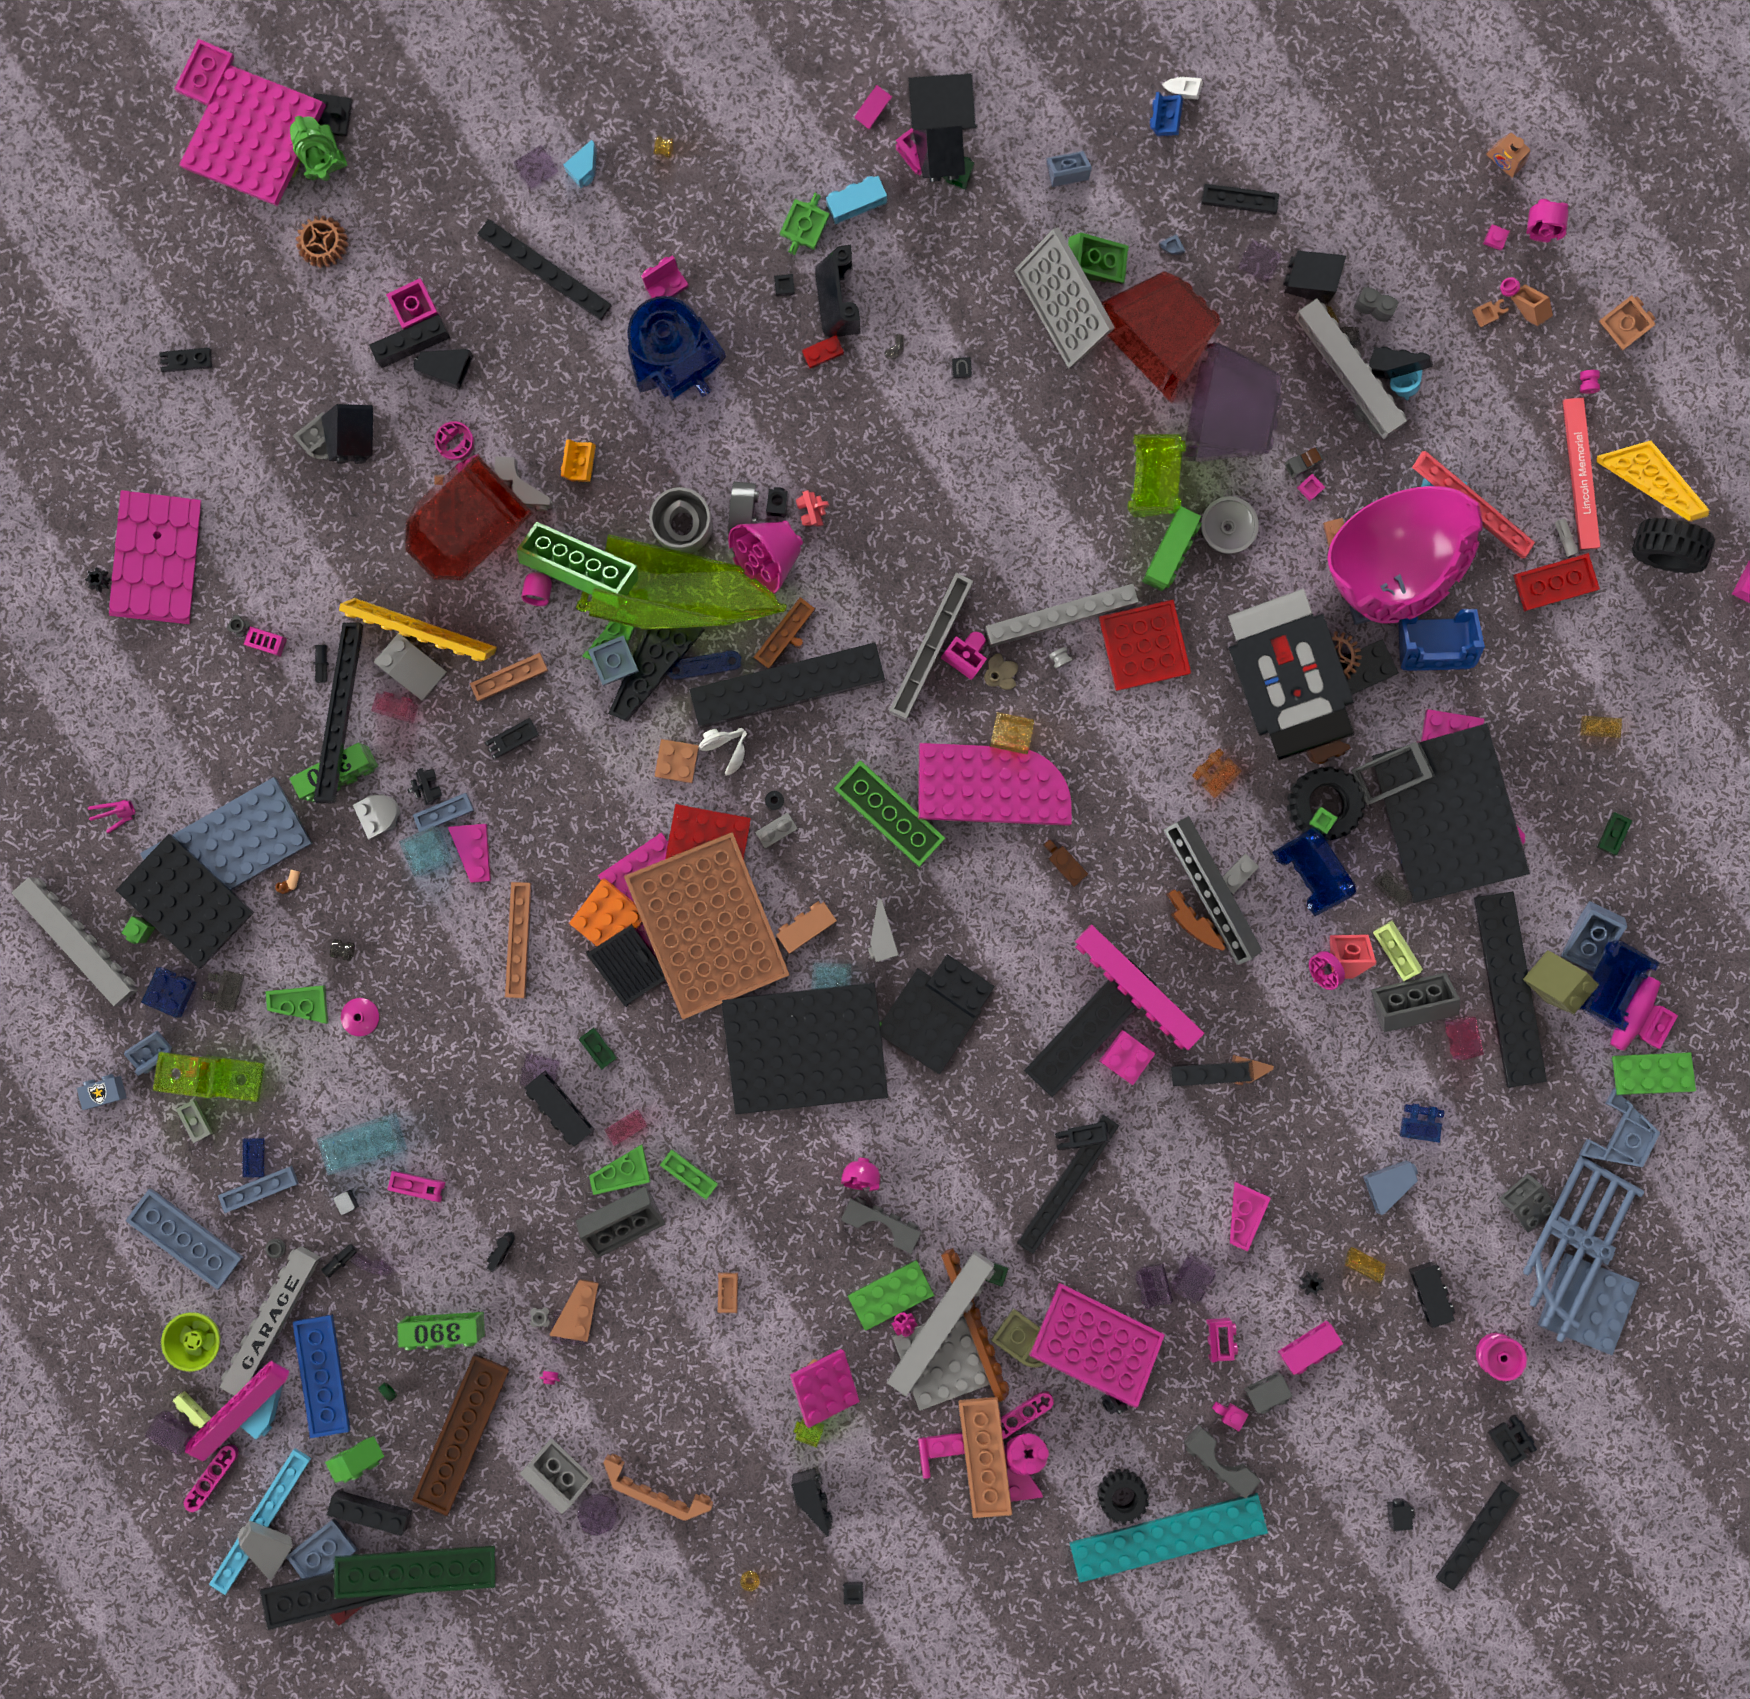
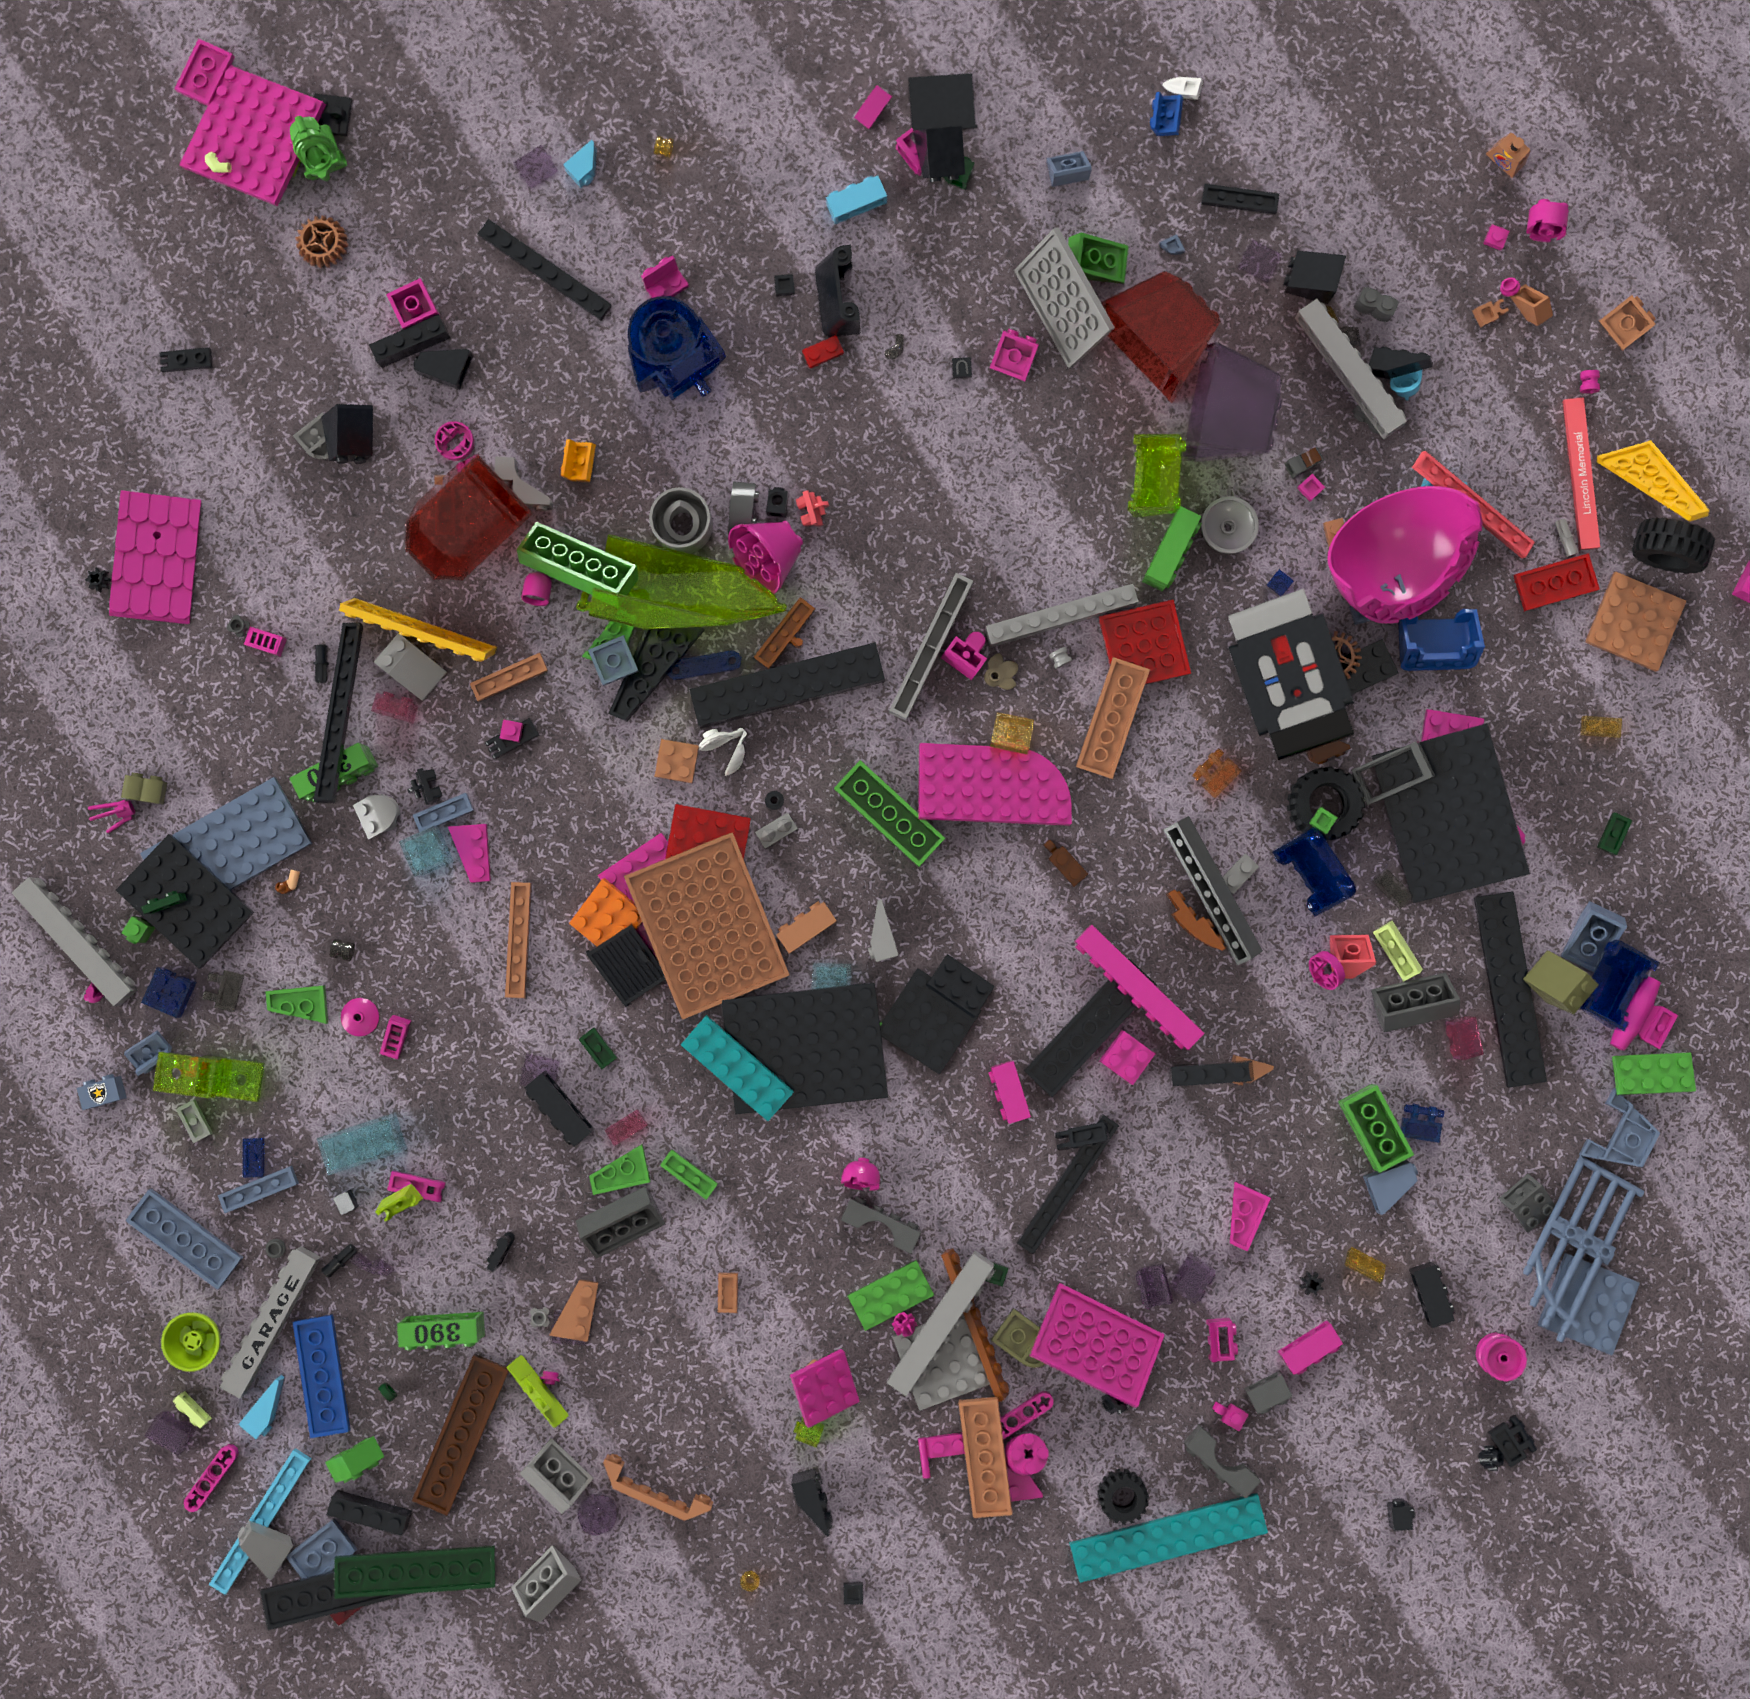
dark pink beam [185,1361,289,1461] -> none
bright green plate [780,193,830,255] -> none
black plate [1435,1481,1520,1591] -> none
none -> dark pink plate [83,983,104,1003]
none -> olive brick [121,772,168,805]
none -> dark green plate [141,891,187,914]
none -> yellowish green arm [205,152,232,173]
none -> lime hinge [375,1184,423,1222]
none -> dark pink slope [380,1015,411,1060]
none -> dark pink plate [500,720,523,743]
none -> lime bracket [507,1355,569,1428]
none -> light grey slope [511,1545,581,1623]
none -> teal plate [681,1015,794,1121]
none -> dark pink brick [988,1060,1031,1124]
none -> dark pink plate [990,328,1039,381]
none -> nougat plate [1076,657,1150,779]
none -> clear blue plate [1266,569,1294,597]
none -> bright green brick [1338,1084,1414,1173]
none -> black gear [1479,1446,1504,1471]
none -> nougat plate [1585,572,1686,672]

